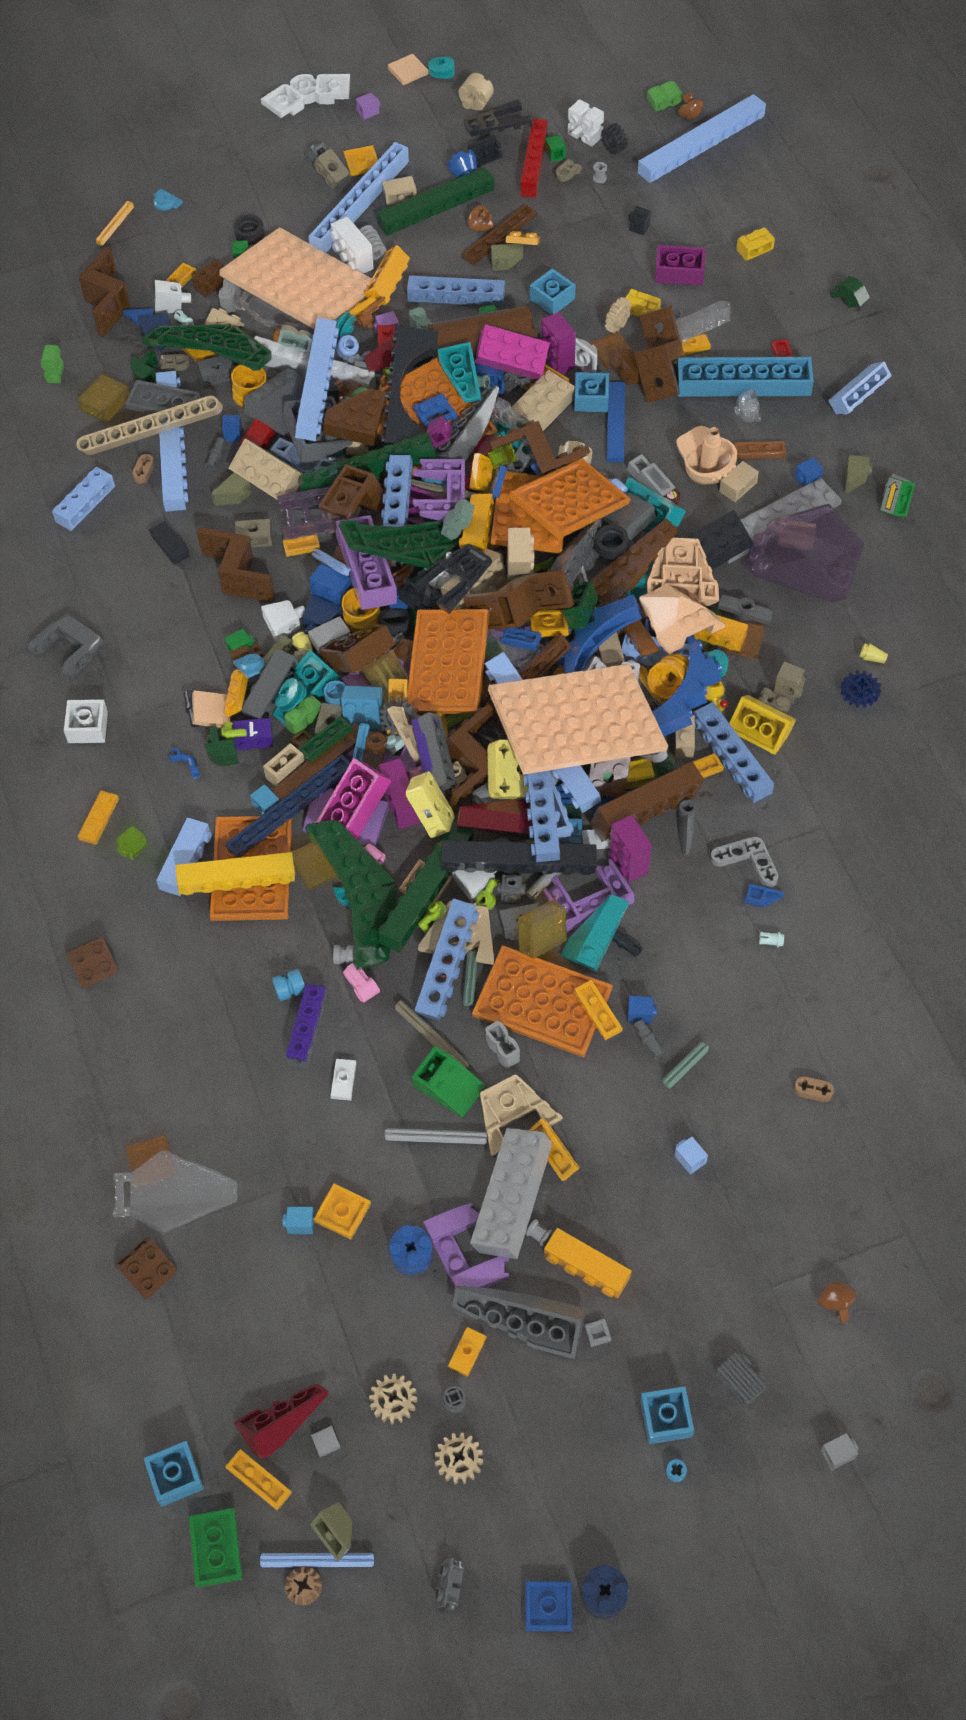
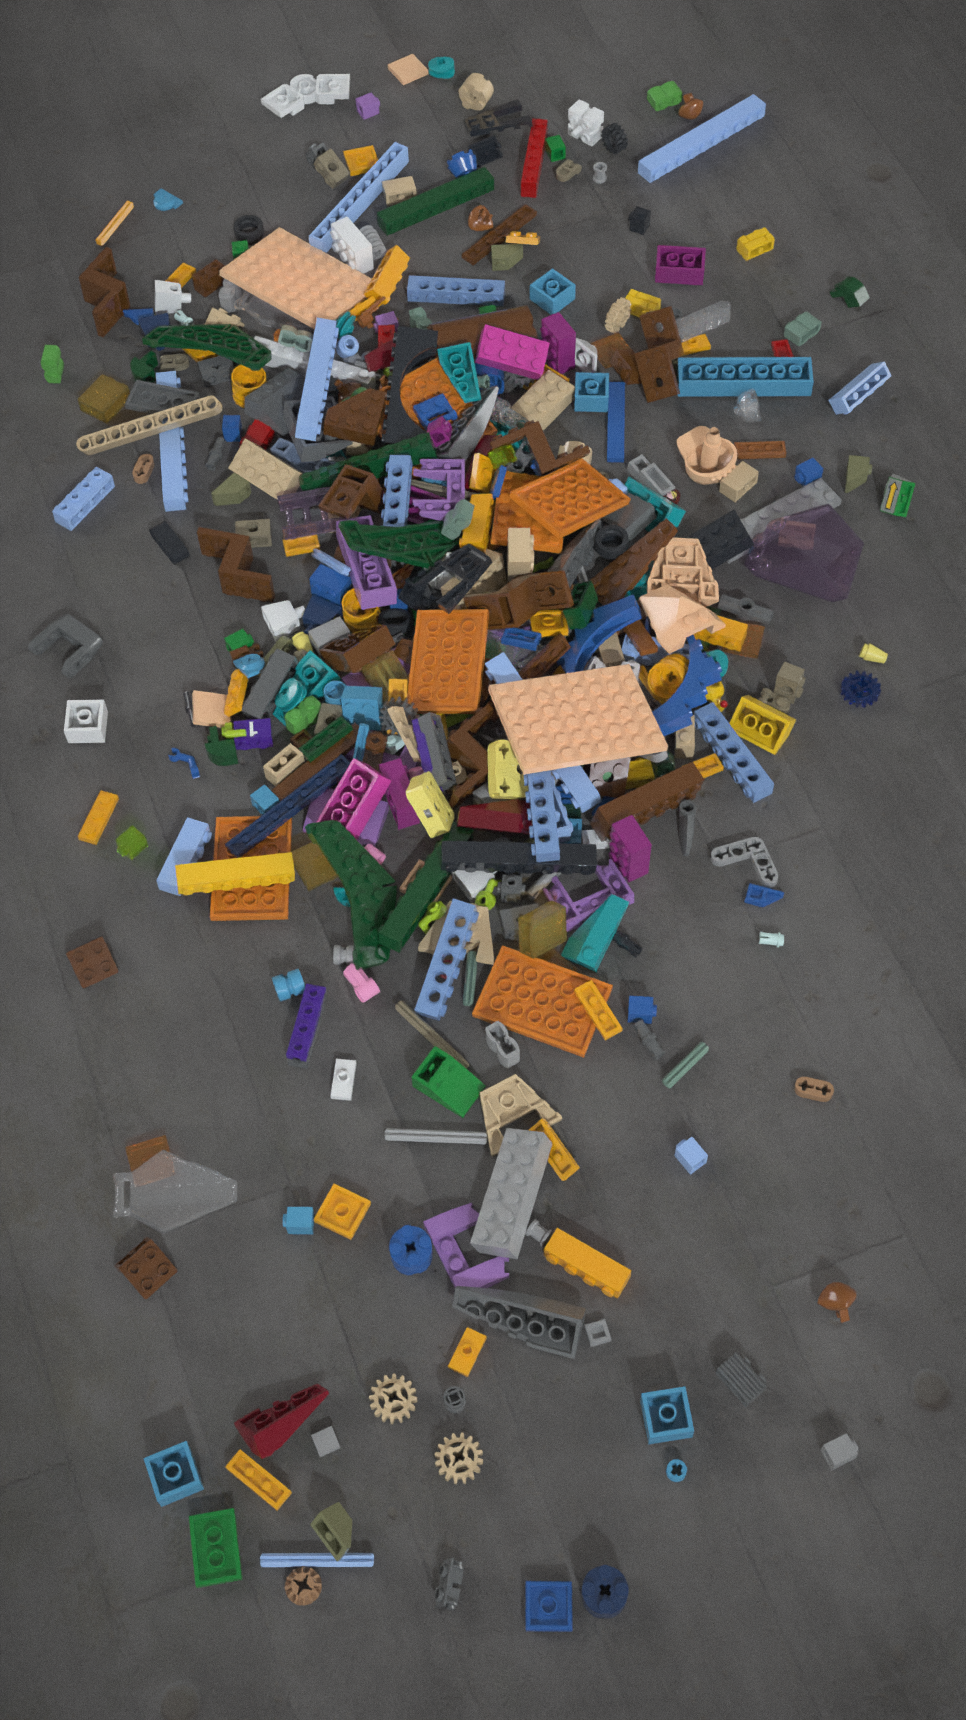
none -> sand green brick [784,312,822,346]

